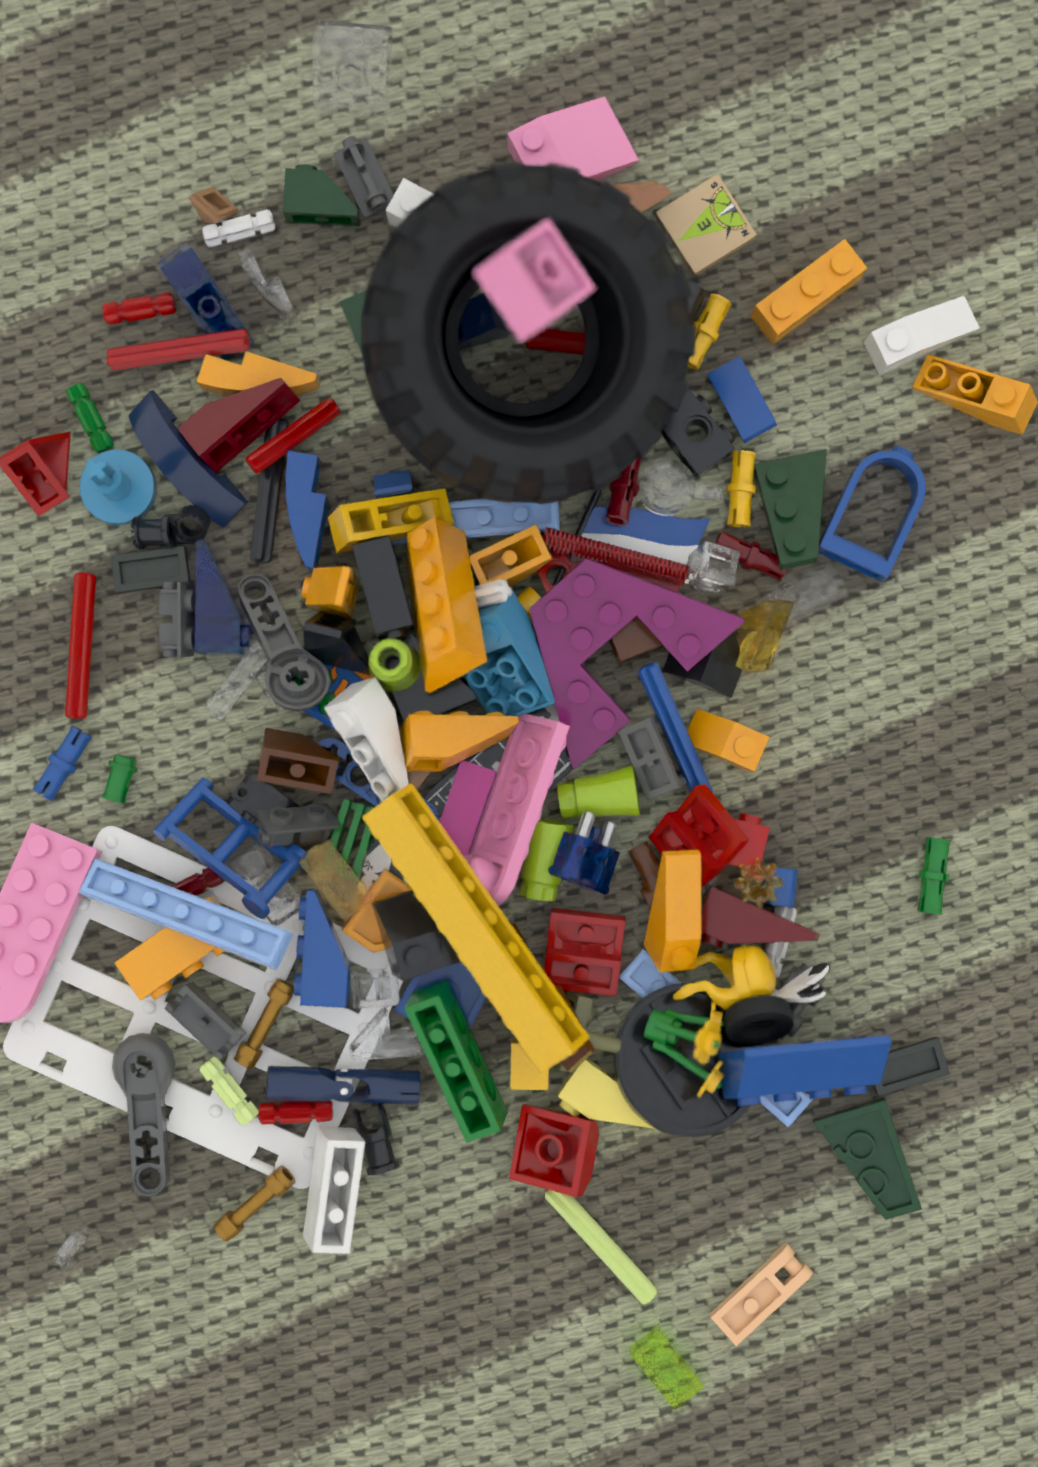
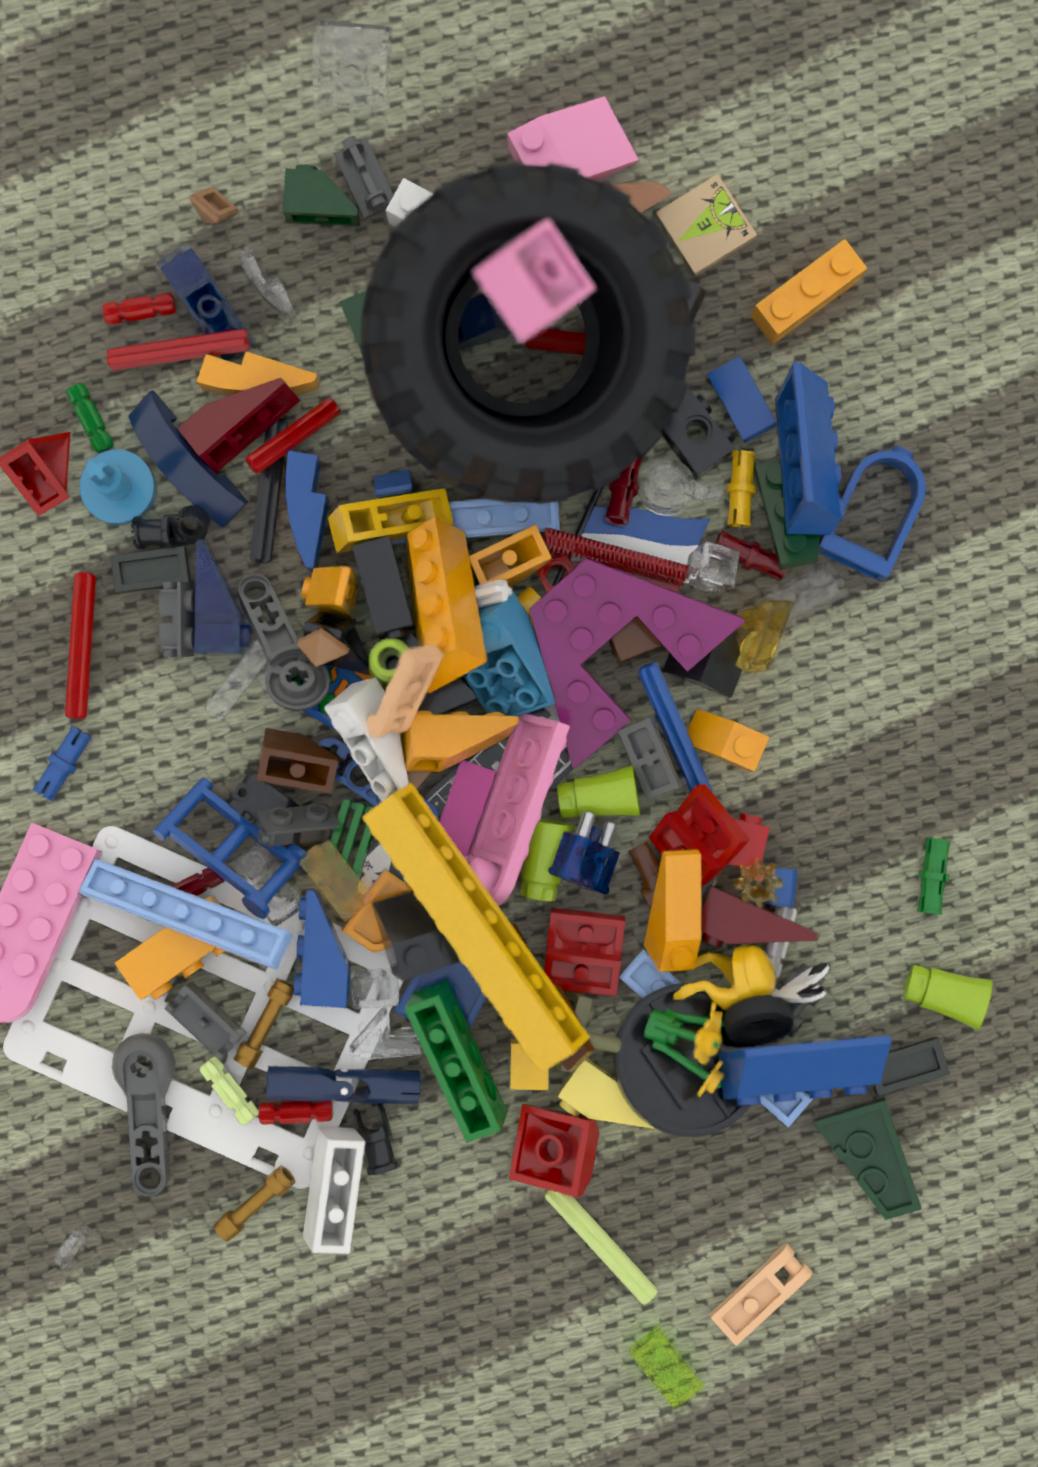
green pin [102,754,138,803] -> none
white axle [203,210,275,248] -> none
yellow pin [687,293,732,371] -> none
white slope [864,296,980,376] -> none
light orange slope [912,354,1038,435] -> none
none -> medium nougat slope [297,628,350,667]
none -> light nougat plate [366,644,444,738]
none -> blue slope [775,362,845,535]
none -> lime plant [902,965,993,1030]

